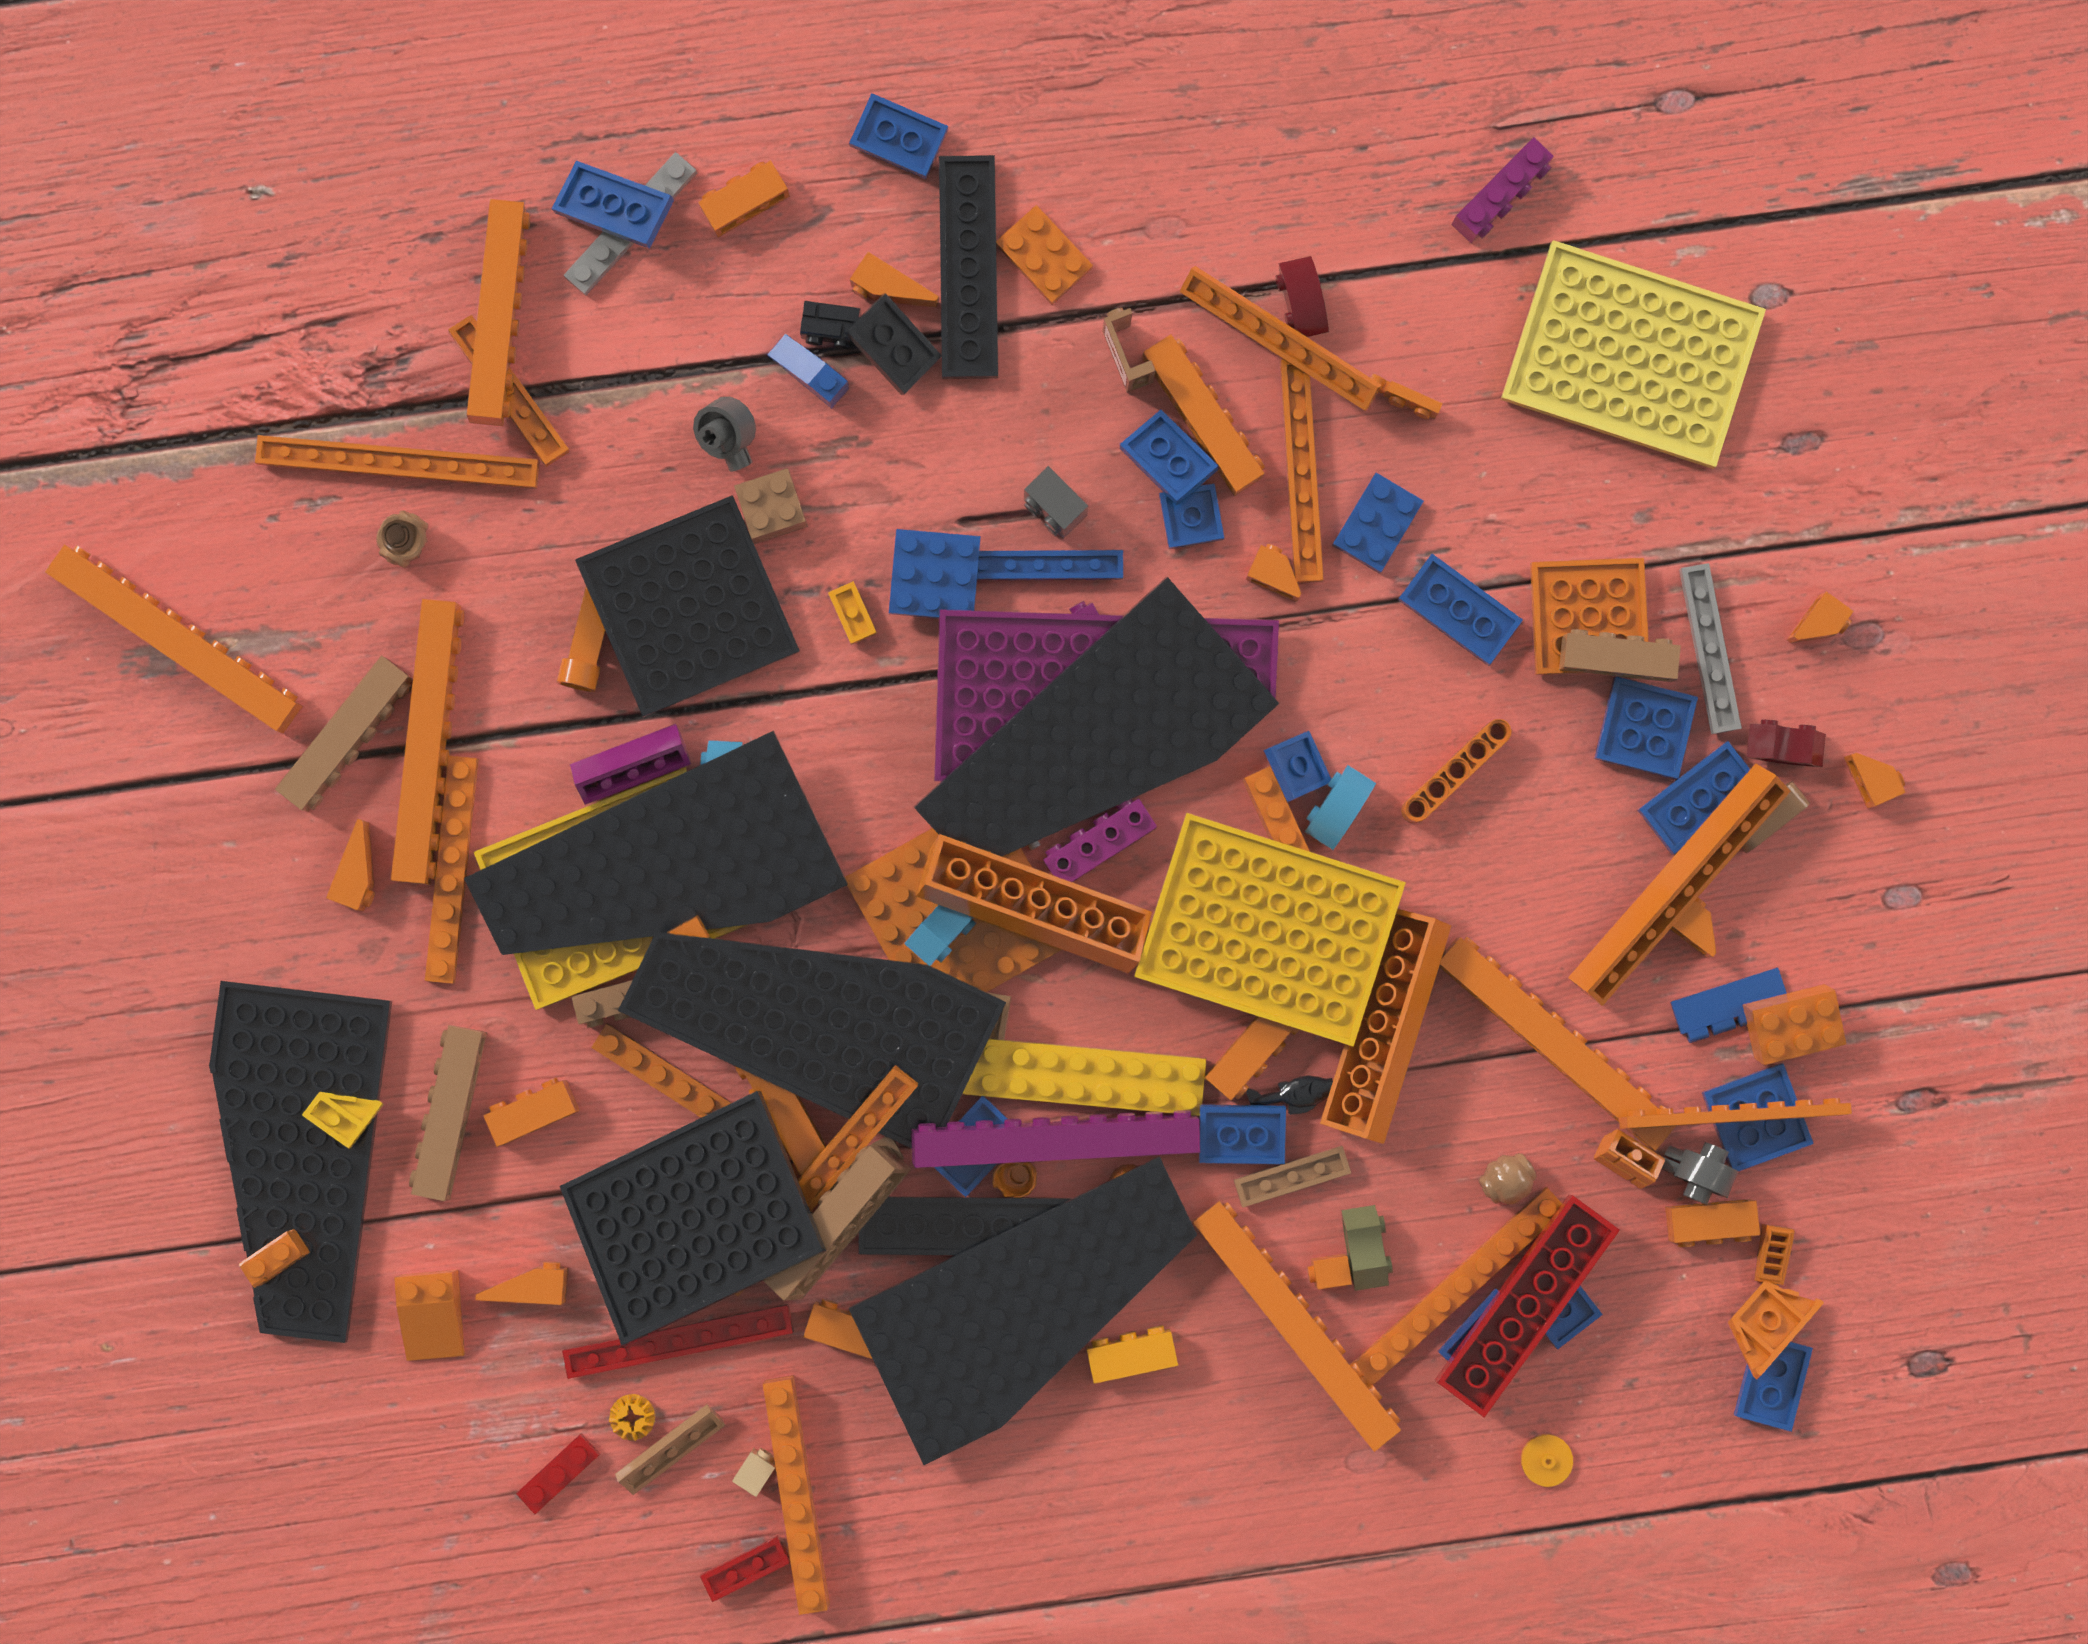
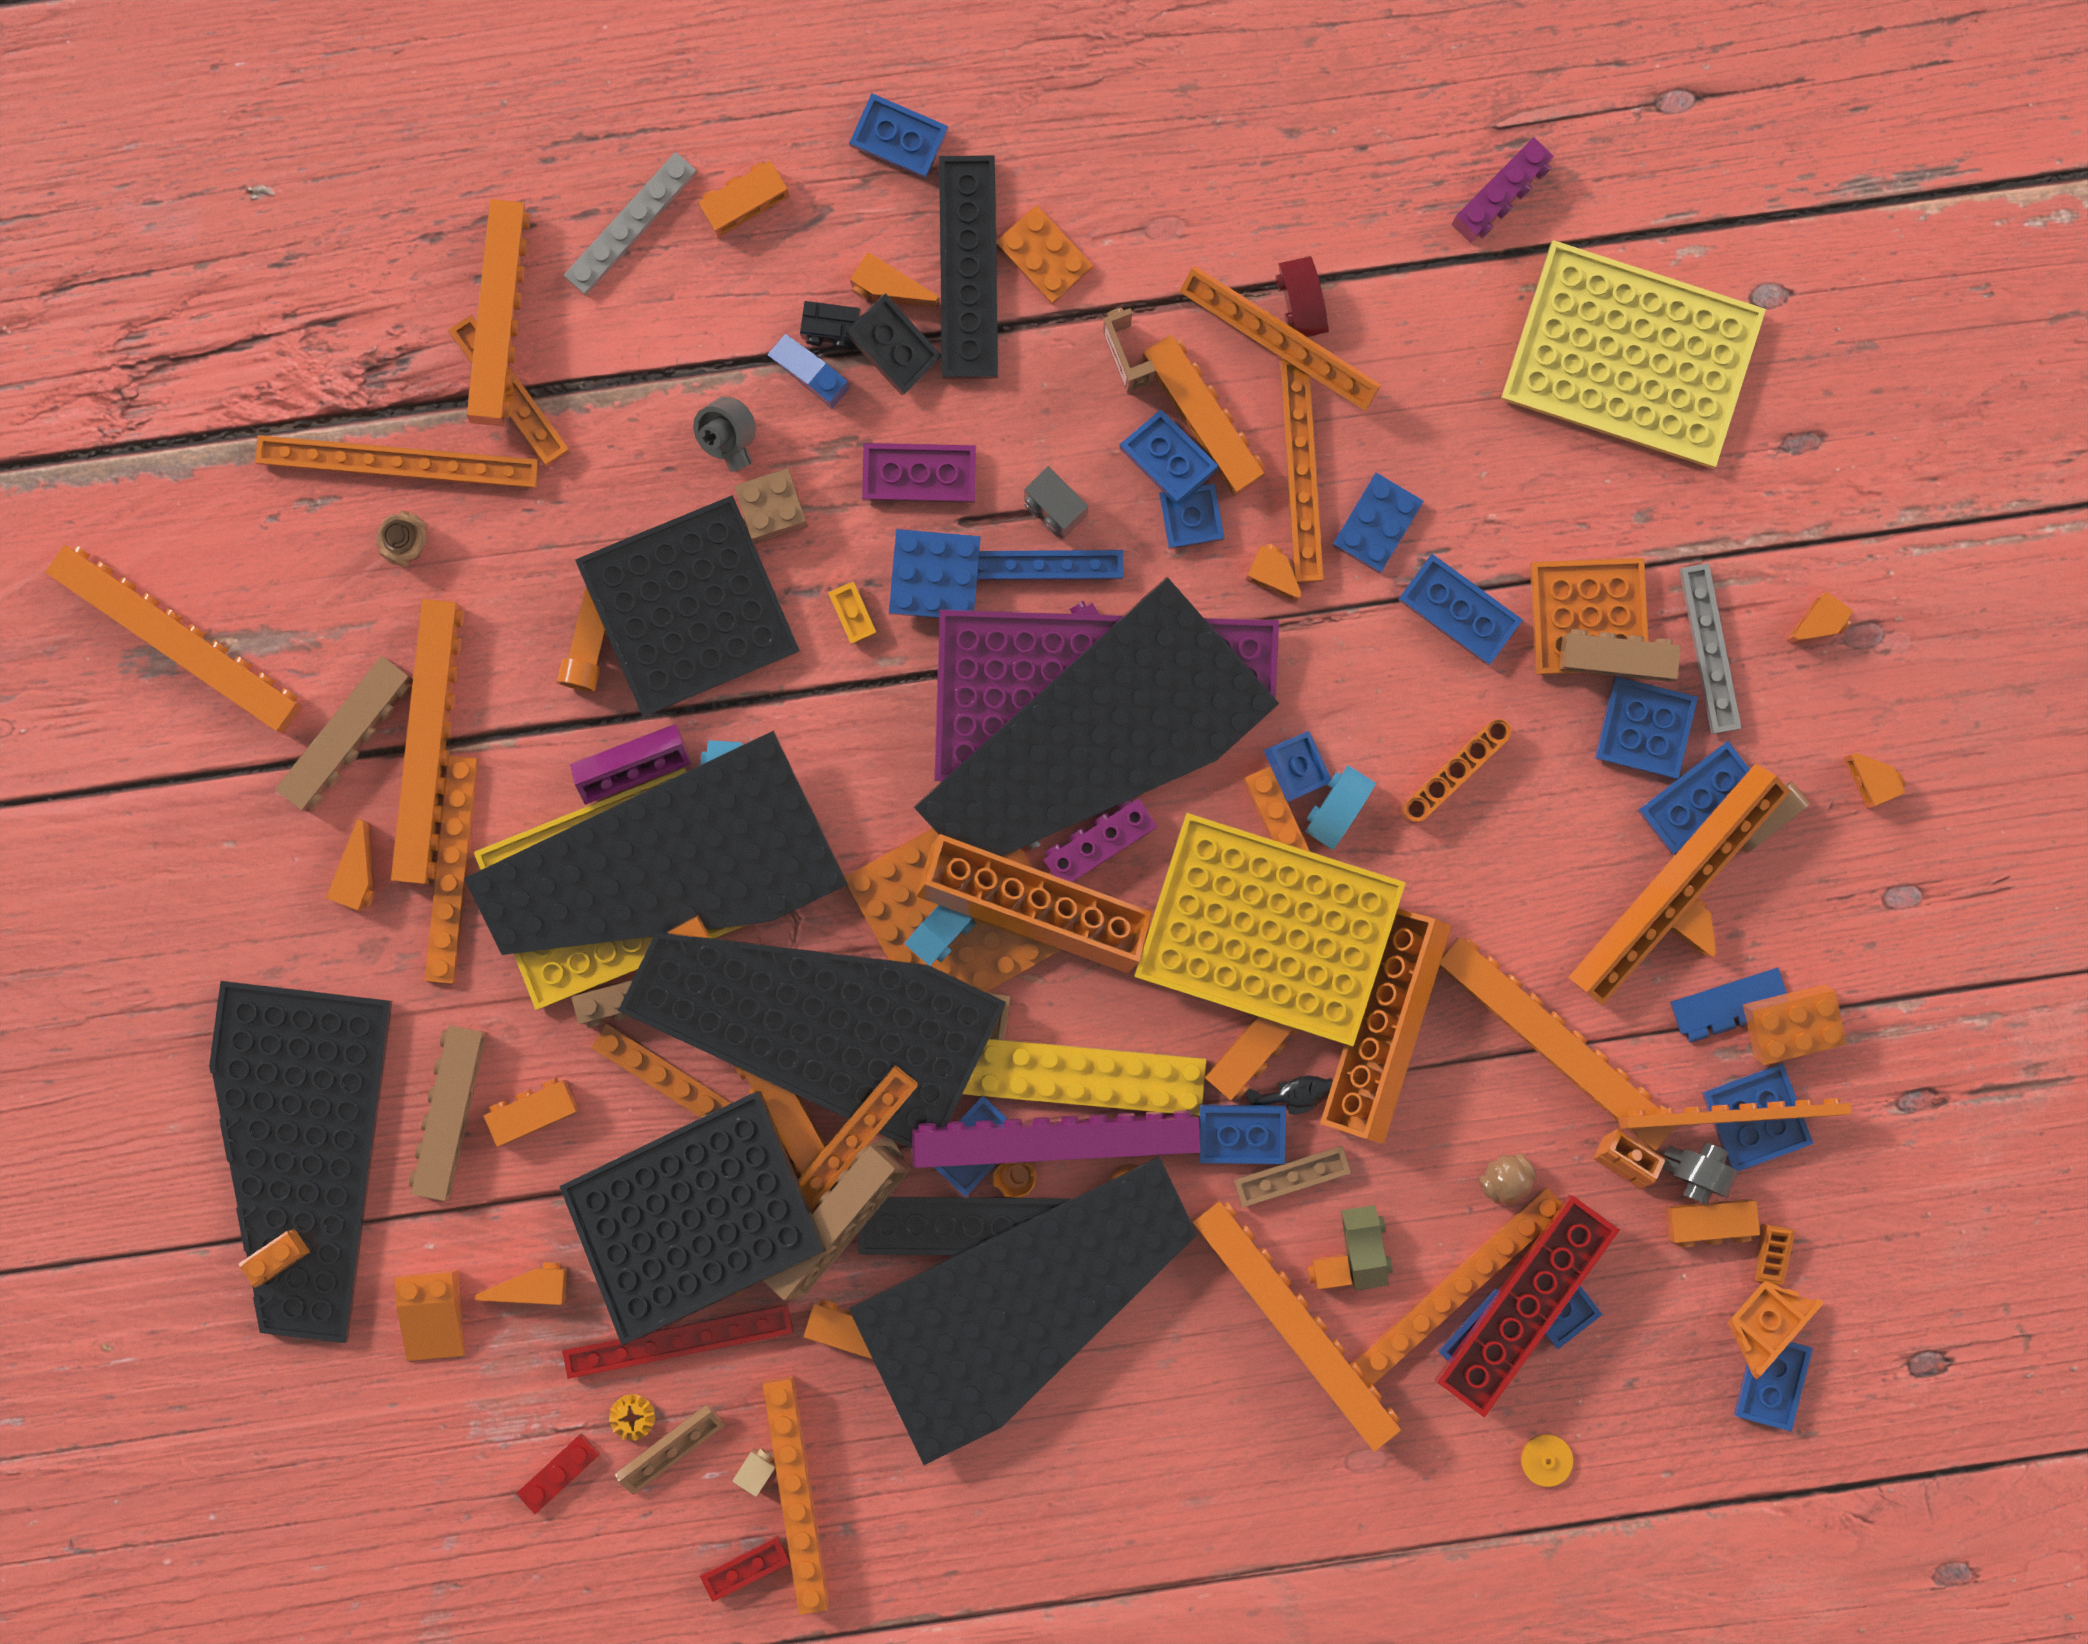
yellow wing [302,1092,384,1149] -> none
blue plate [552,160,674,249] -> none
light orange brick [1086,1325,1178,1384] -> none
orange plate [1371,374,1443,420] -> none
dark red brick [1747,719,1826,767] -> none
none -> magenta plate [862,443,976,503]

